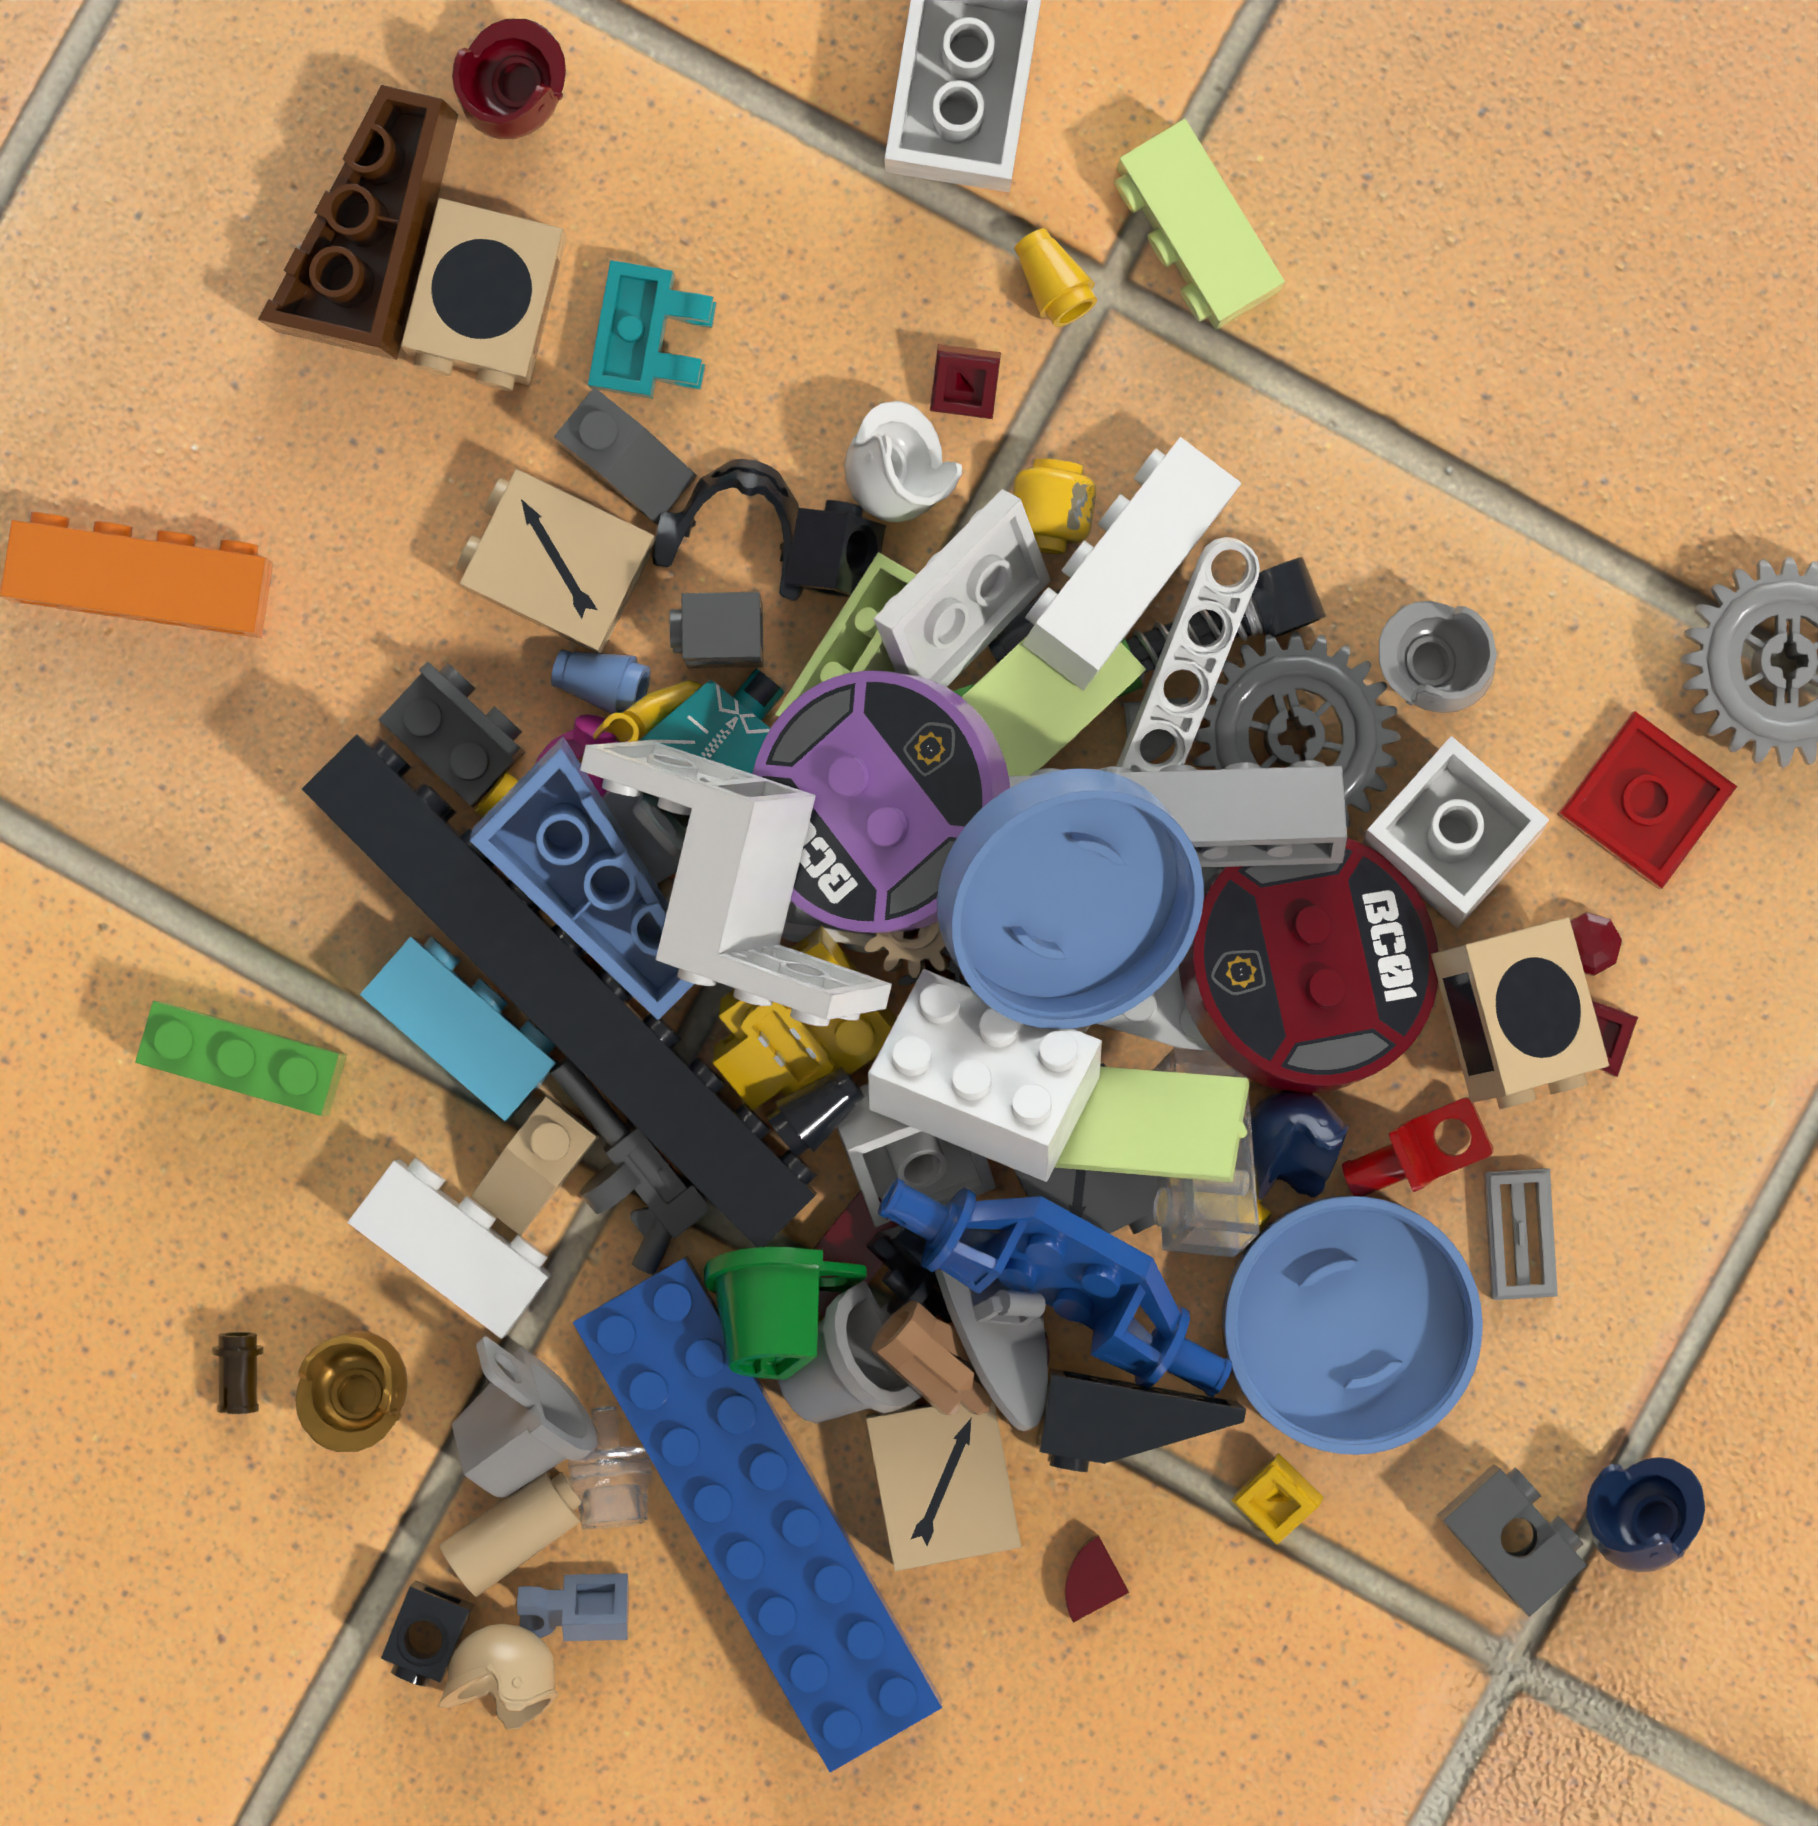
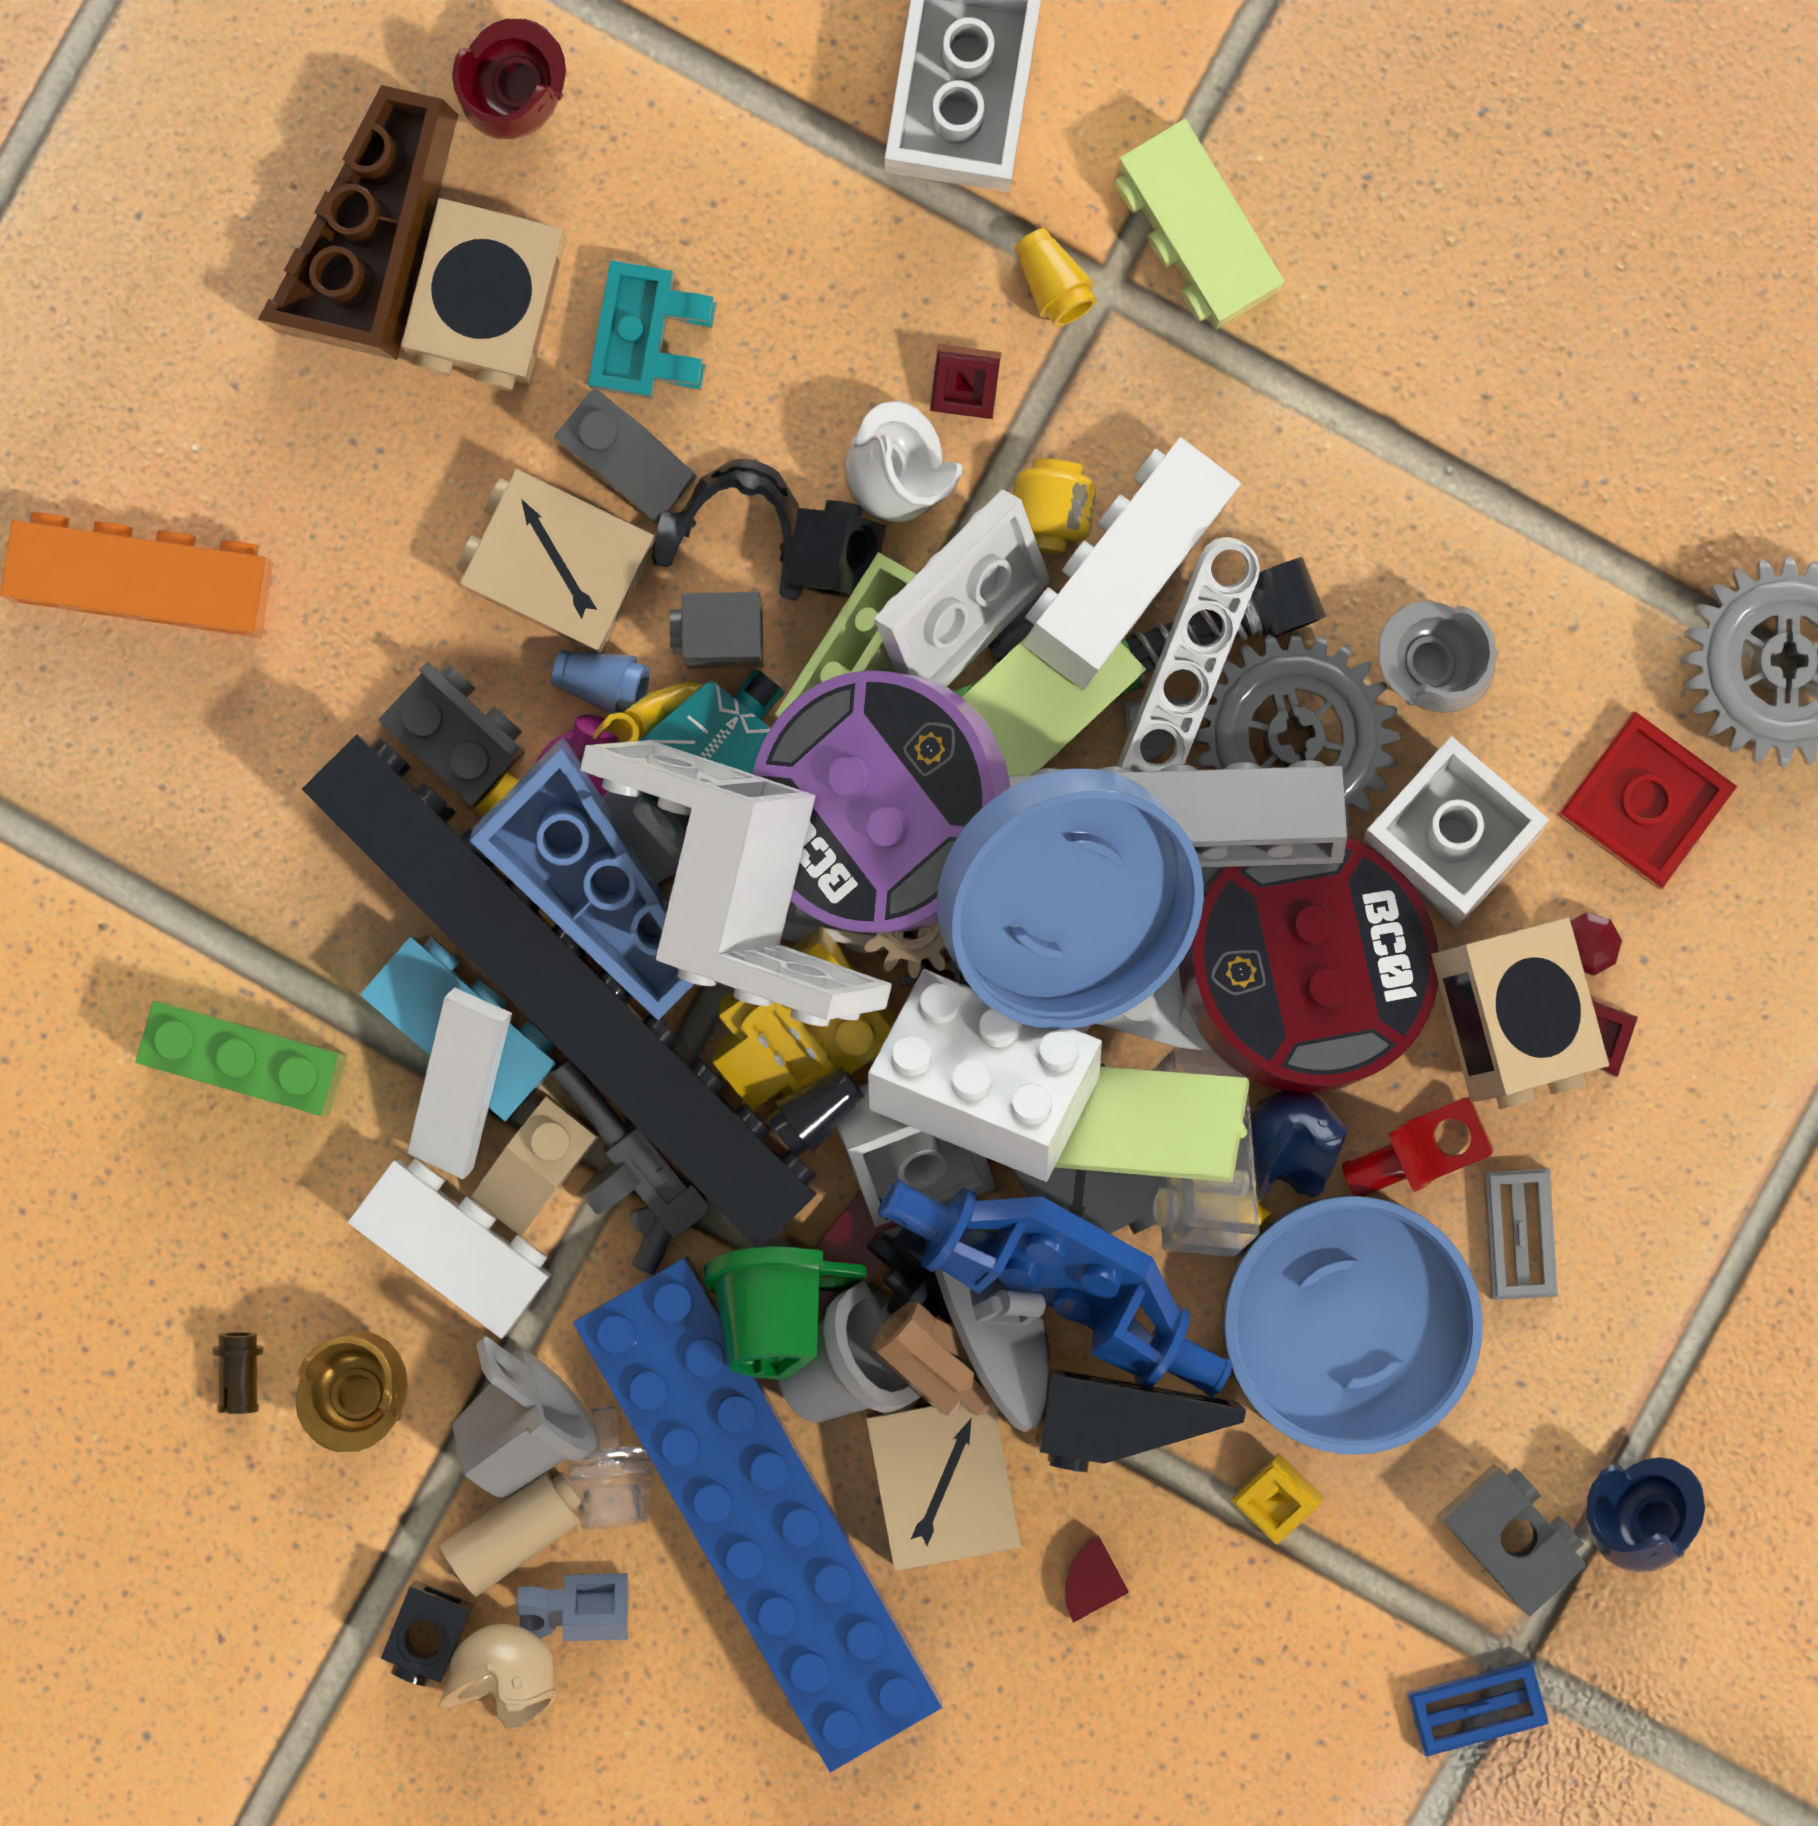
none -> white tile [407,987,512,1179]
none -> blue tile [1407,1659,1549,1757]

